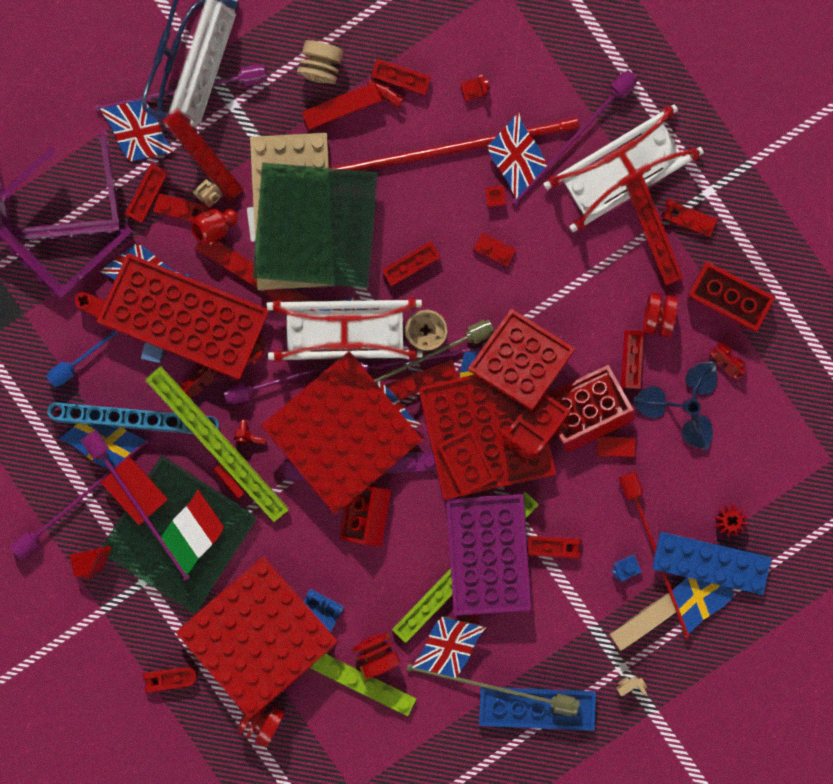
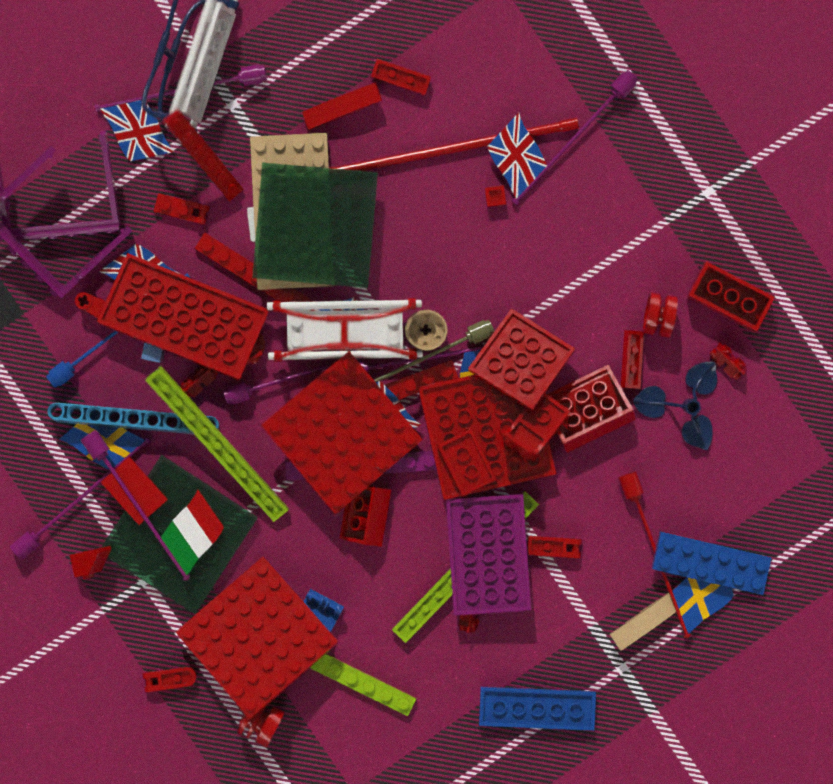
red plate [125,163,169,224] -> none
red piece [191,209,239,245] -> none
tan bracket [193,179,223,208] -> none
red plate [213,464,244,500] -> none
red piece [234,420,266,445] -> none
tan wheel [297,40,344,84] -> none
red wheel [351,632,401,679] -> none
red pin [367,78,404,108] -> none
red plate [382,241,441,287] -> none
flag [407,617,580,716] -> none
red bracket [460,75,490,102] -> none
red plate [473,233,516,267] -> none
white piece [543,104,704,232] -> none
red tile [596,437,636,457] -> none
blue bracket [611,554,642,582] -> none
tan bracket [616,676,648,696] -> none
red plate [625,175,683,285] -> none
red plate [660,200,717,237] -> none
red gear [715,504,748,537] -> none

